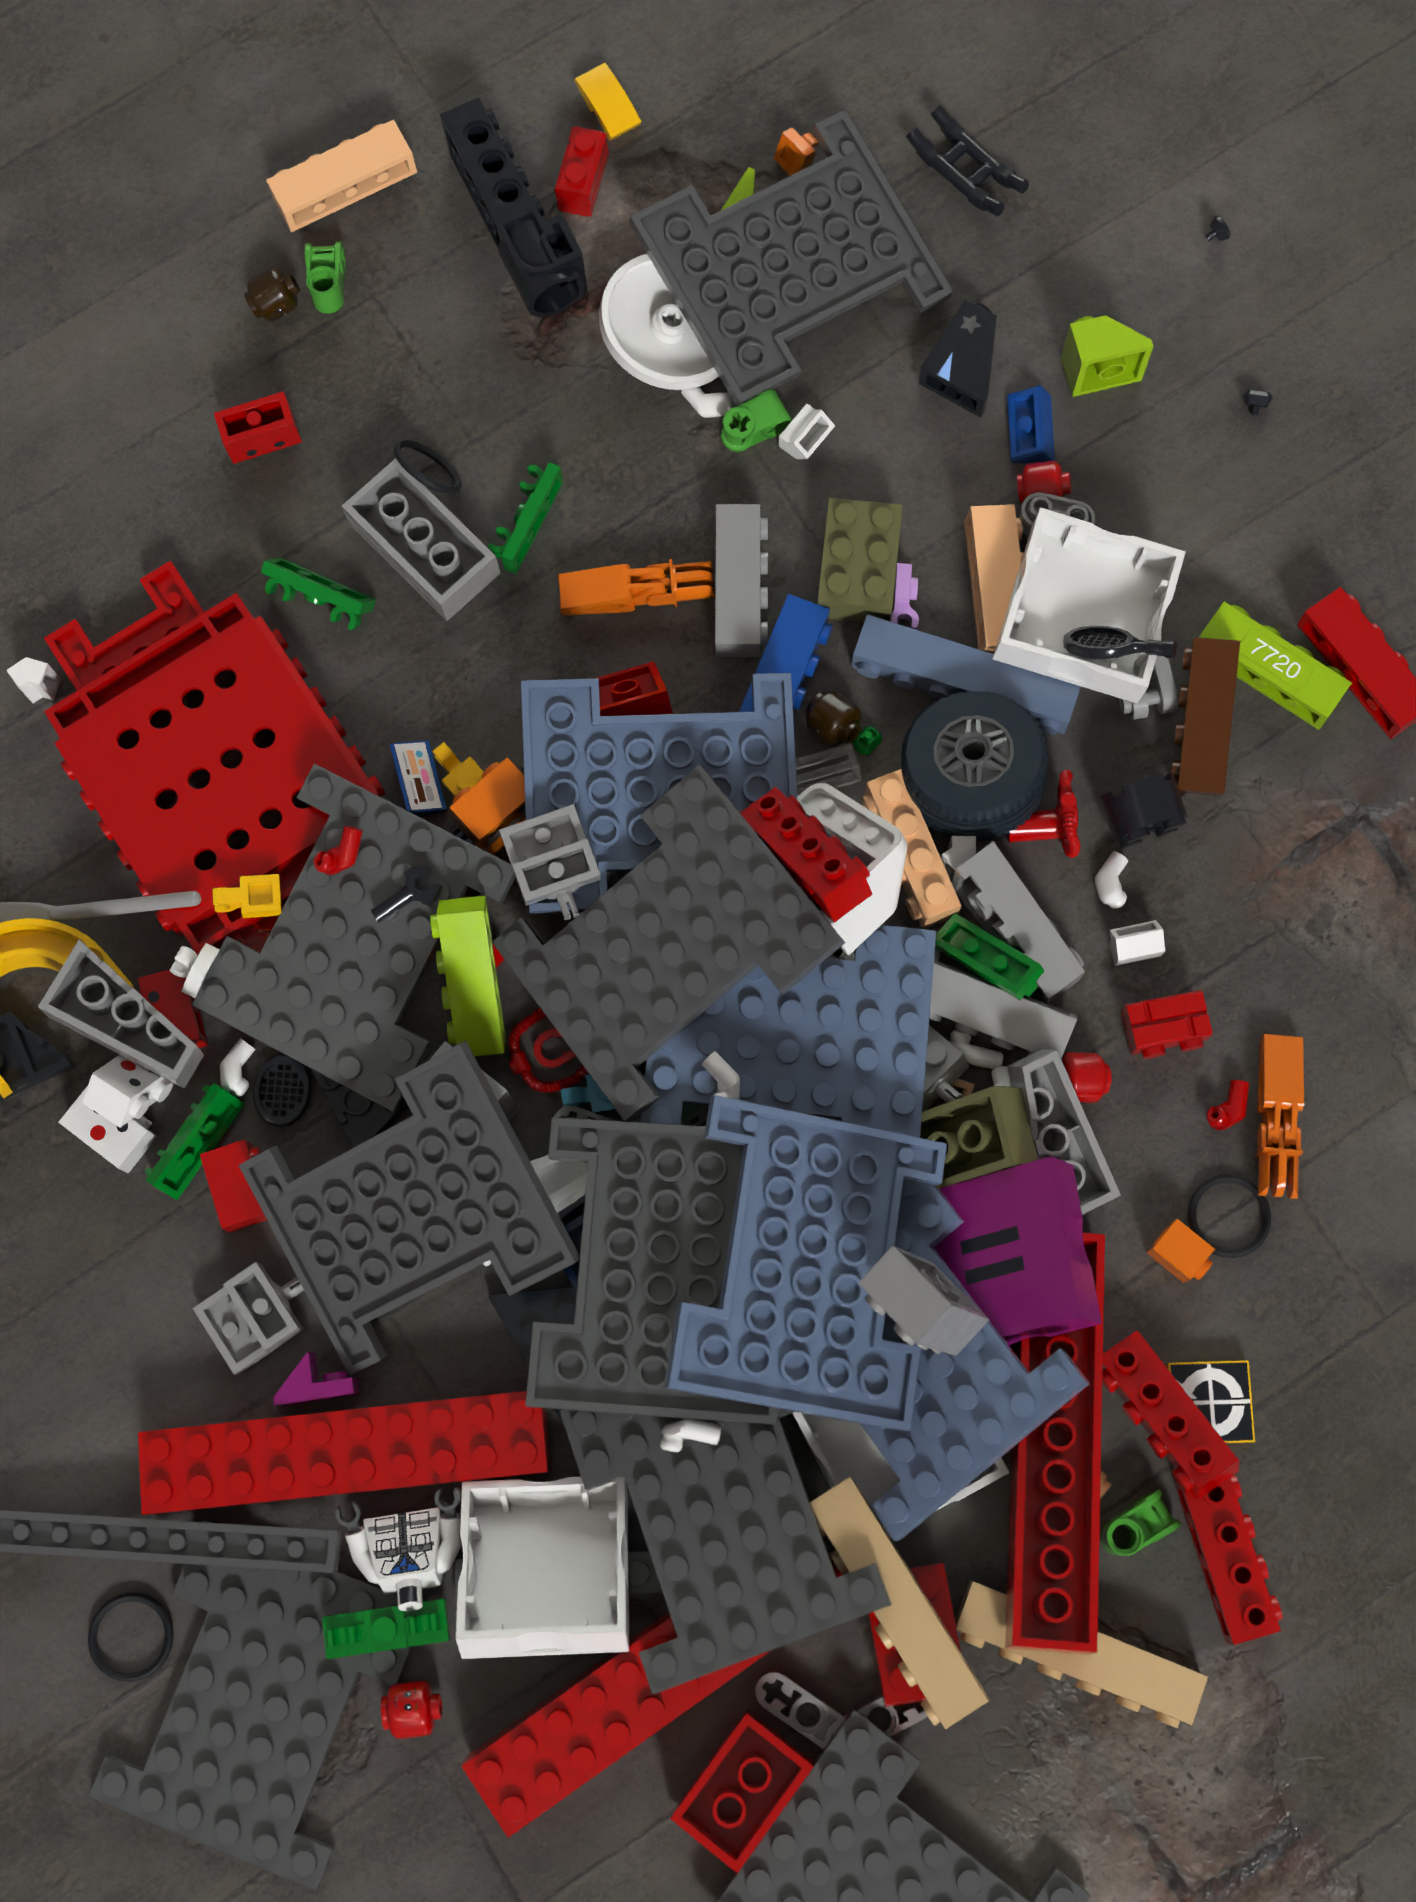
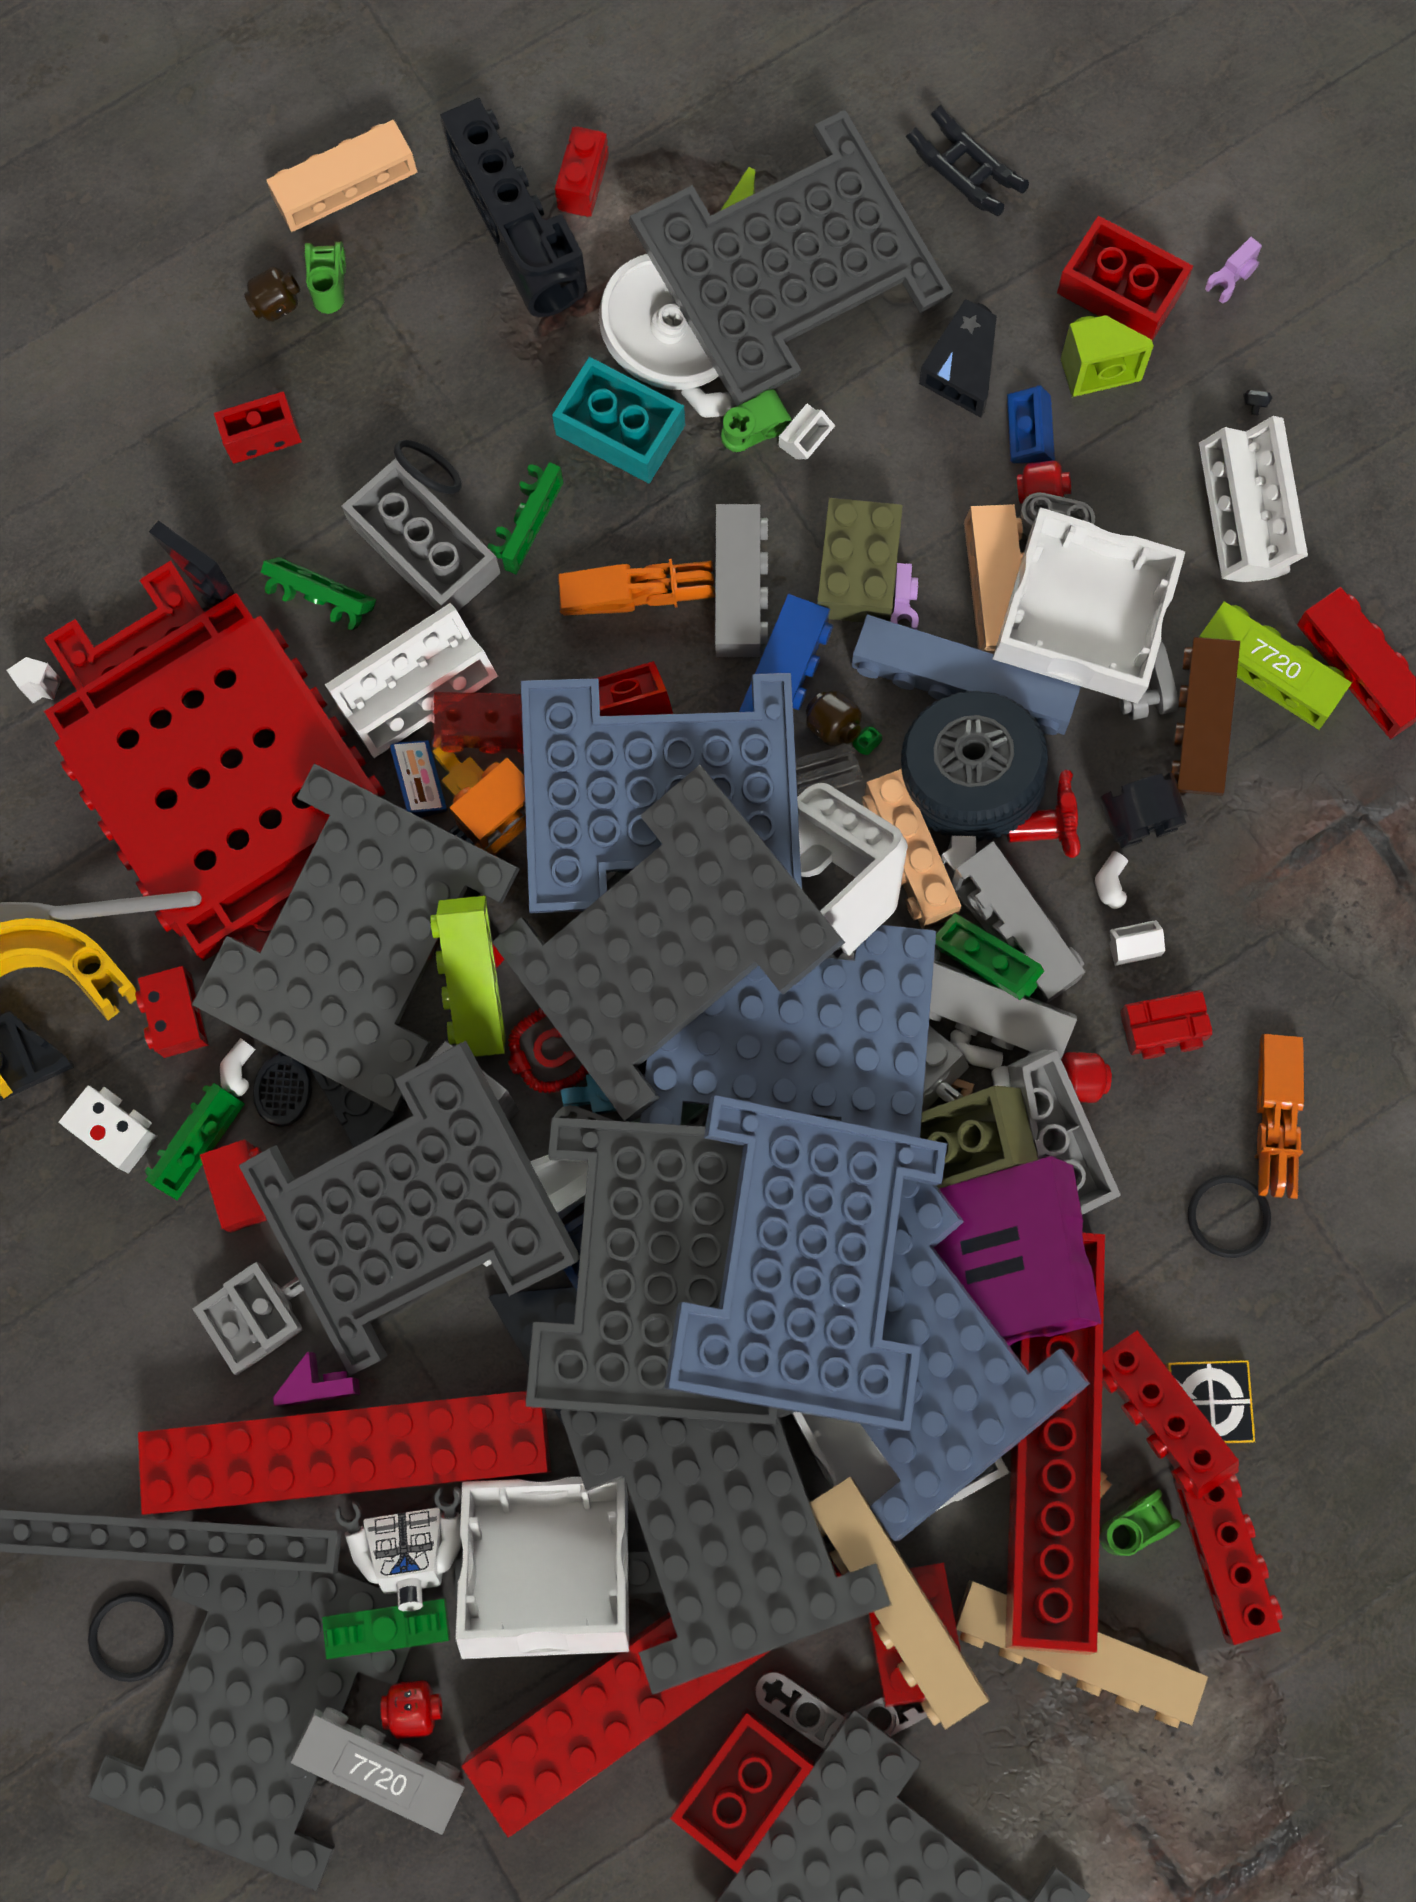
light grey wedge [38,939,204,1088] -> none
white brick [82,1055,173,1128] -> none
white tile [170,943,220,998] -> none
yellow plate [212,874,282,918] -> none
red arm [314,826,363,875] -> none
black bar [371,866,443,923] -> none
light grey plate [499,804,601,920] -> none
yellow slope [574,63,642,141] -> none
white arm [660,1418,721,1453] -> none
white arm [702,1051,740,1100] -> none
red brick [740,787,873,923] -> none
orange tile [773,127,819,176] -> none
light grey brick [858,1245,990,1356] -> none
black piece [1063,626,1177,659] -> none
orange brick [1146,1219,1215,1283] -> none
black rock [1205,216,1231,241] -> none
red arm [1206,1080,1250,1130] -> none
none -> black wing [149,520,235,608]
none -> light grey brick [291,1707,465,1835]
none -> white brick [325,603,498,758]
none -> clear red brick [431,692,524,754]
none -> teal brick [552,357,686,484]
none -> red brick [1057,215,1193,341]
none -> white brick [1199,416,1308,582]
none -> lavender plate [1205,237,1262,303]

